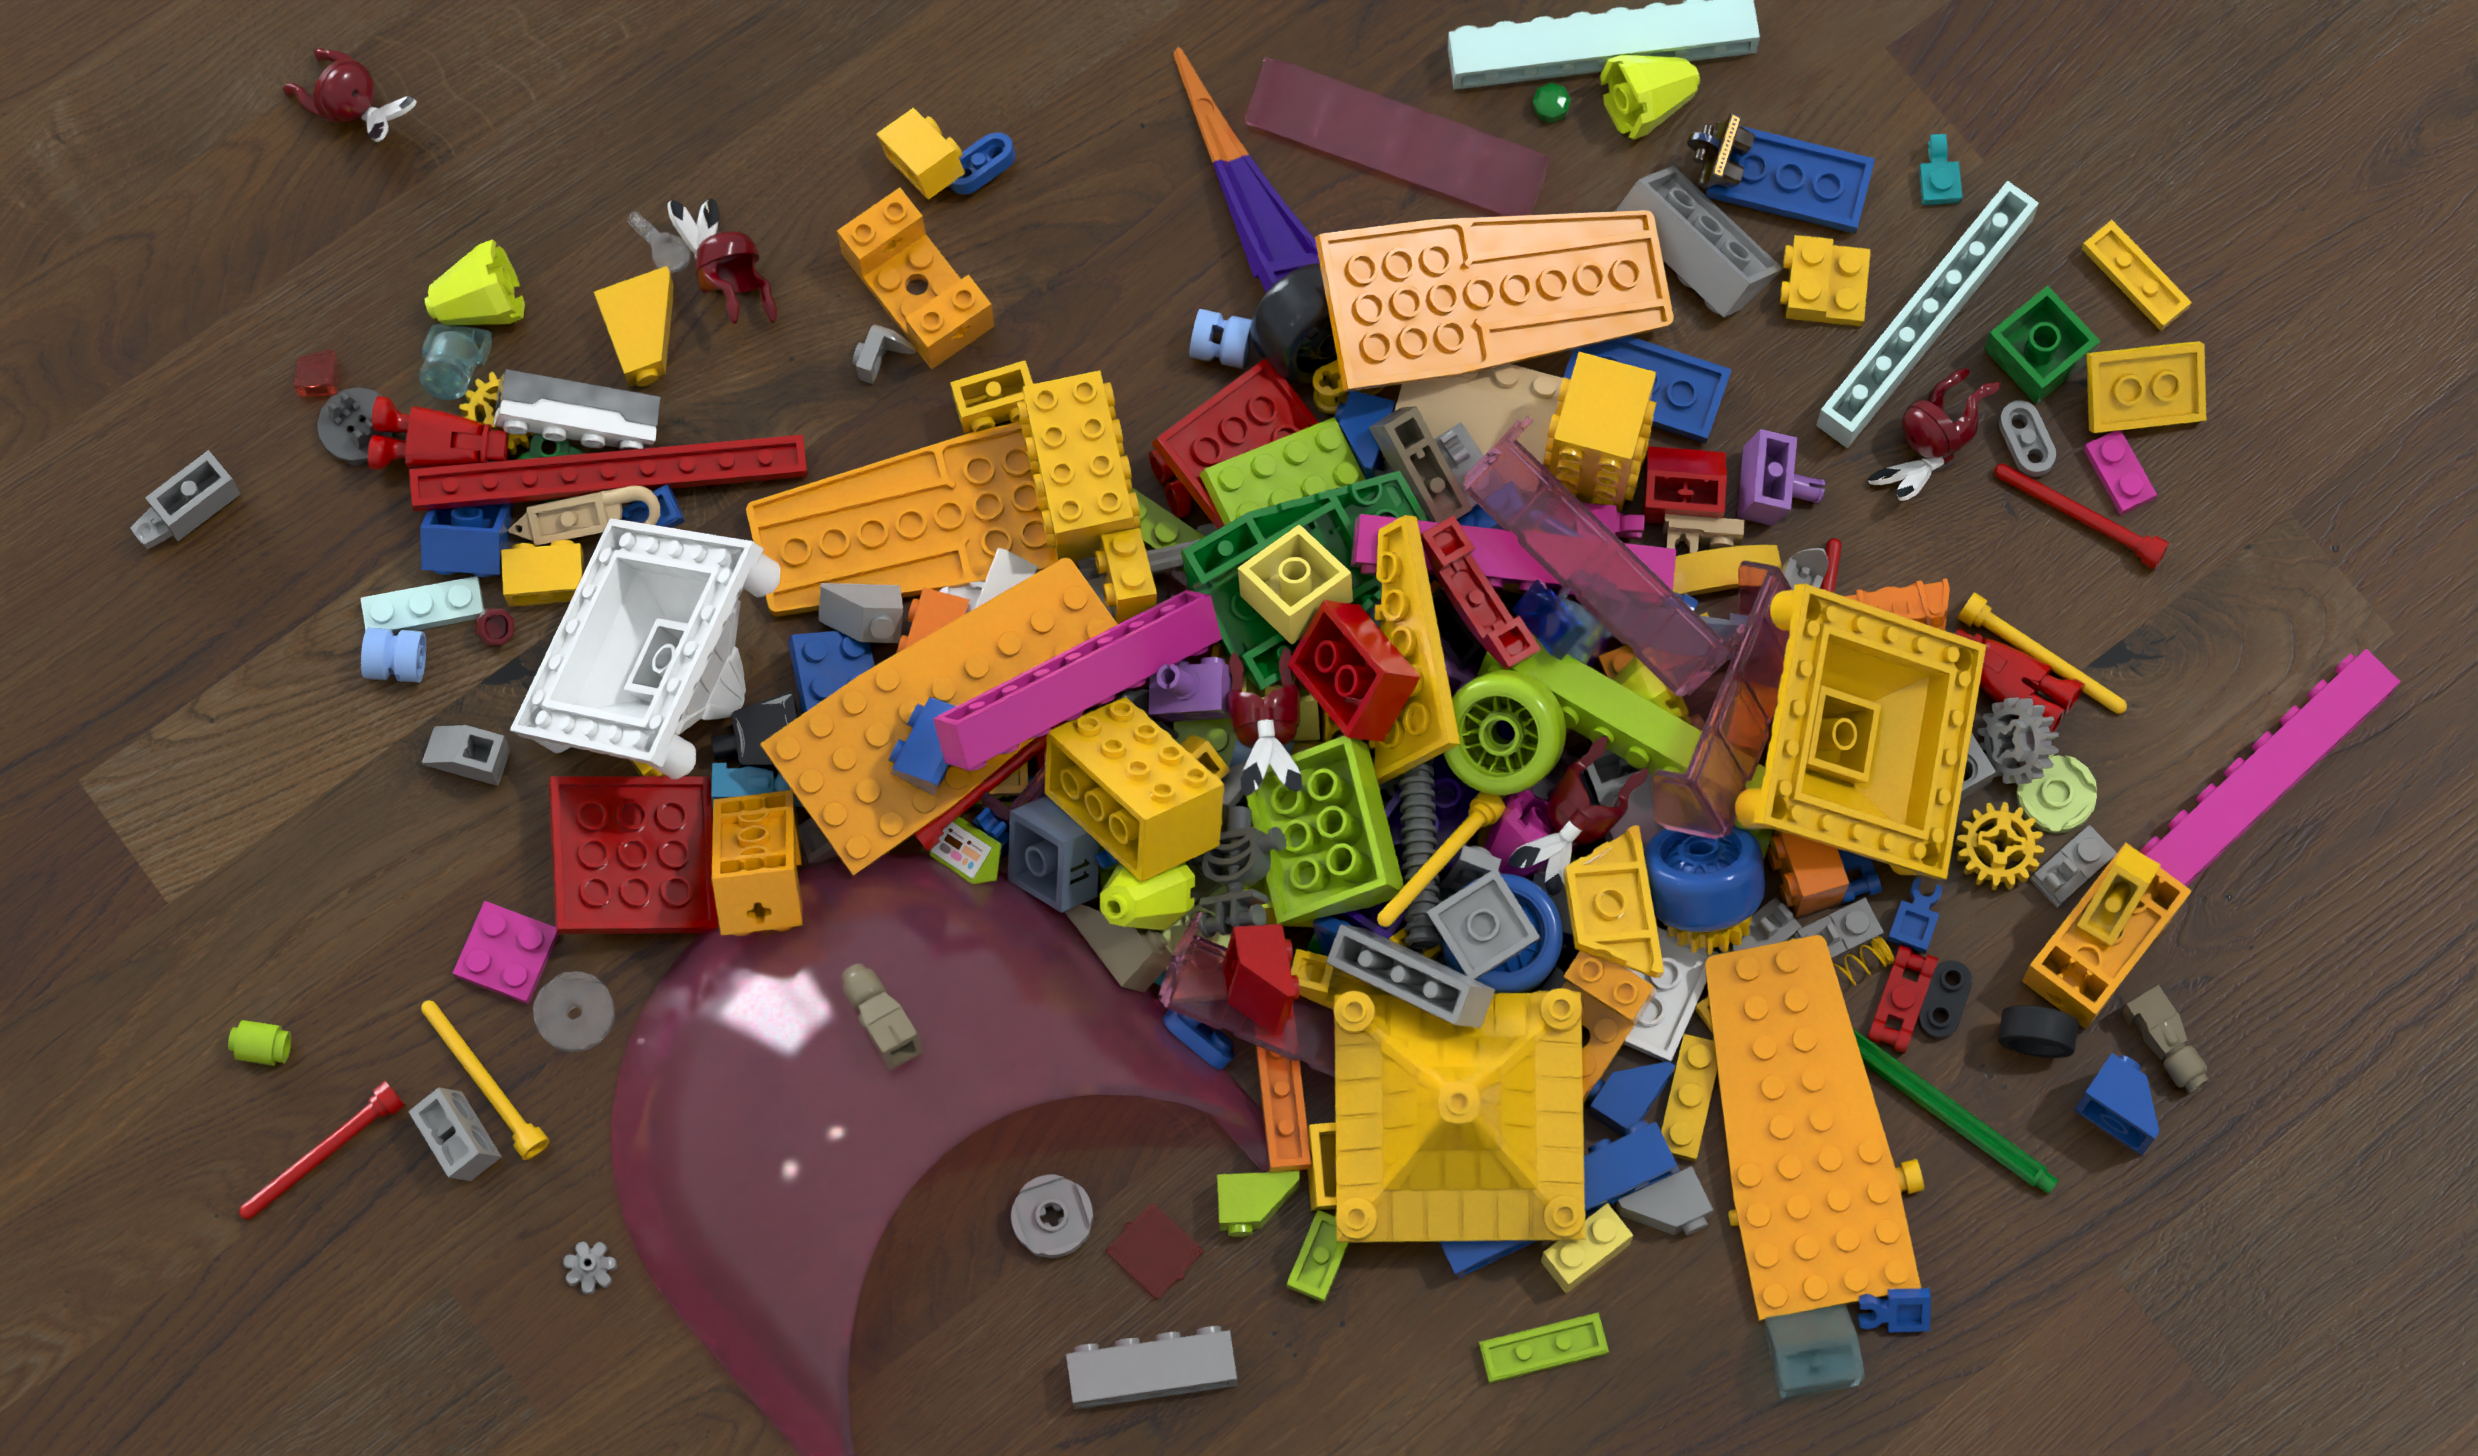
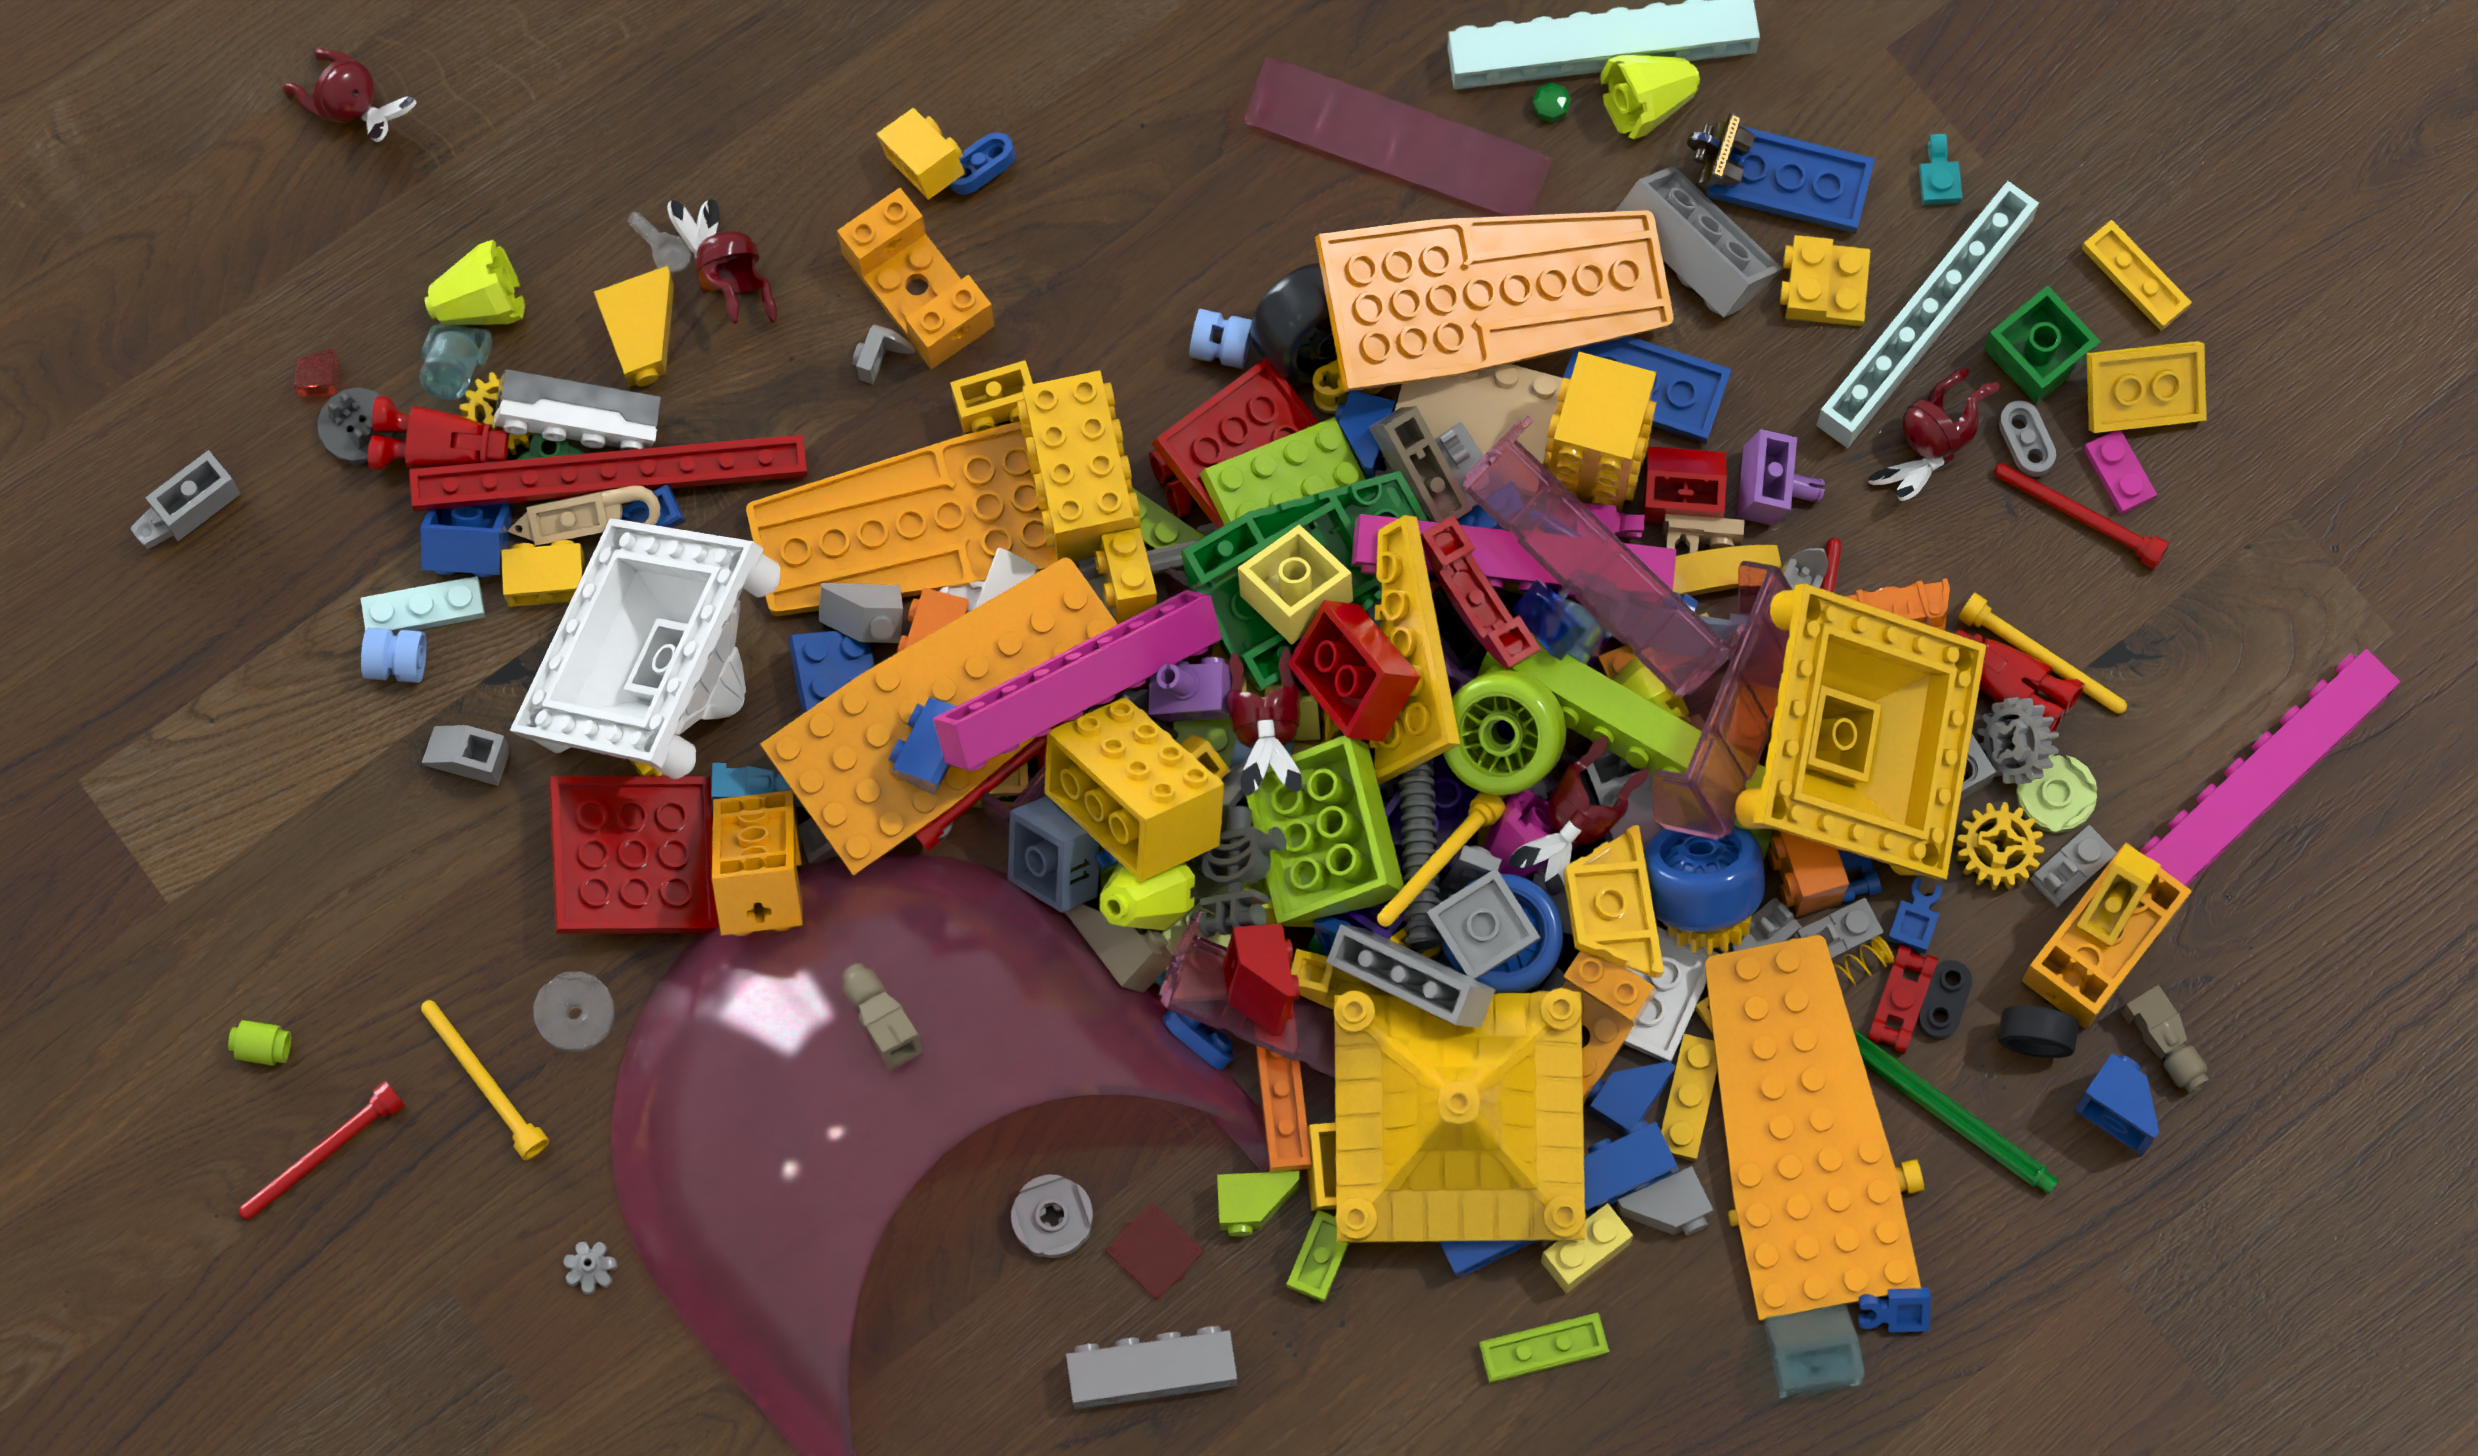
light grey brick [408,1087,502,1181] -> none
dark pink plate [452,901,559,1005] -> none
dark red tile [475,608,514,645] -> none
black torso [711,692,798,776] -> none
slope [930,816,1001,884] -> none
blue plate [972,807,1009,858] -> none
dark purple plate [1173,47,1319,293] -> none

